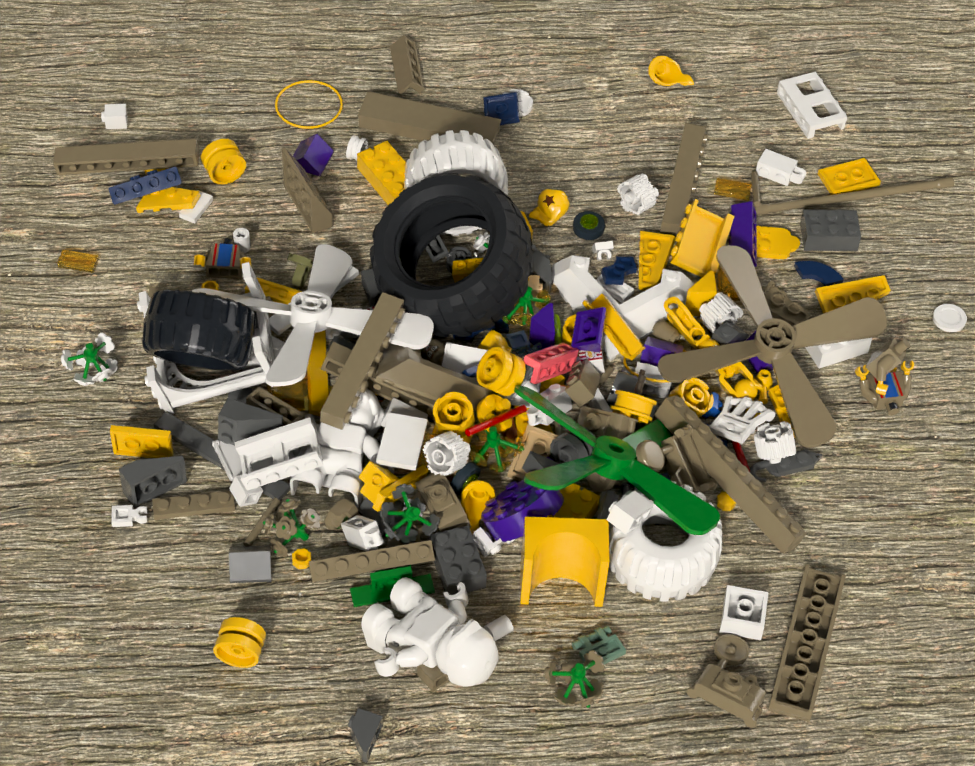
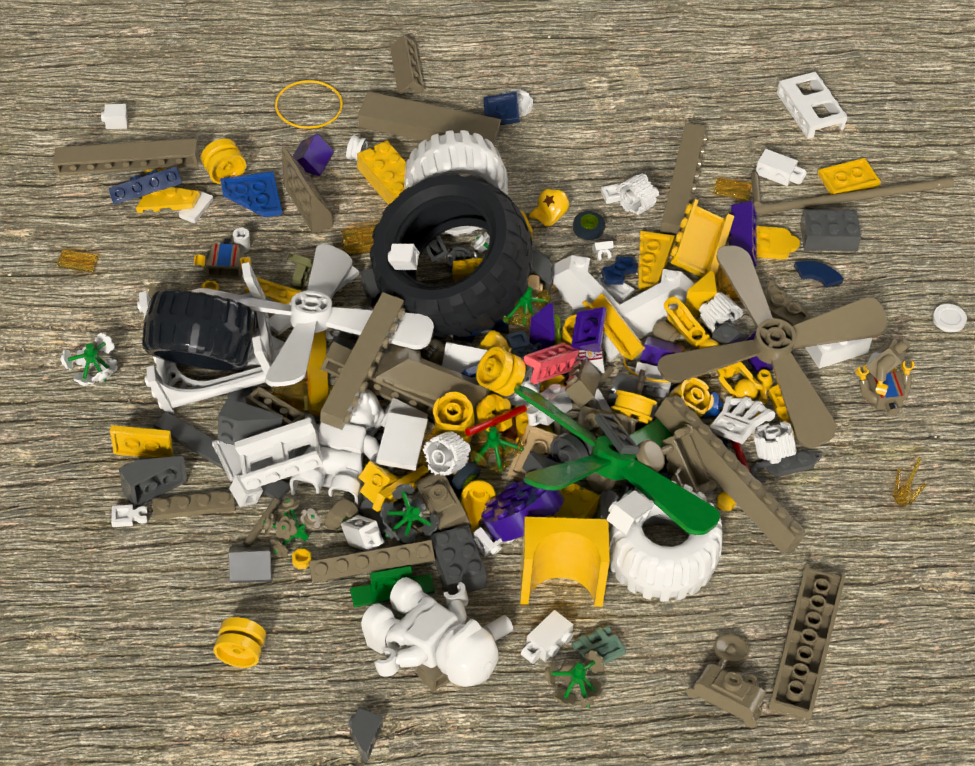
yellow piece [648,55,694,86] -> none
white brick [719,585,768,640] -> none
yellow wing [815,275,891,314] -> none
none -> blue plate [220,171,282,217]
none -> clear yellow hinge [341,225,376,256]
none -> white brick [388,244,420,270]
none -> white brick [521,610,574,664]
none -> dark grey tile [594,413,640,454]
none -> white tile [601,184,622,204]
none -> clear yellow plant [892,457,926,506]

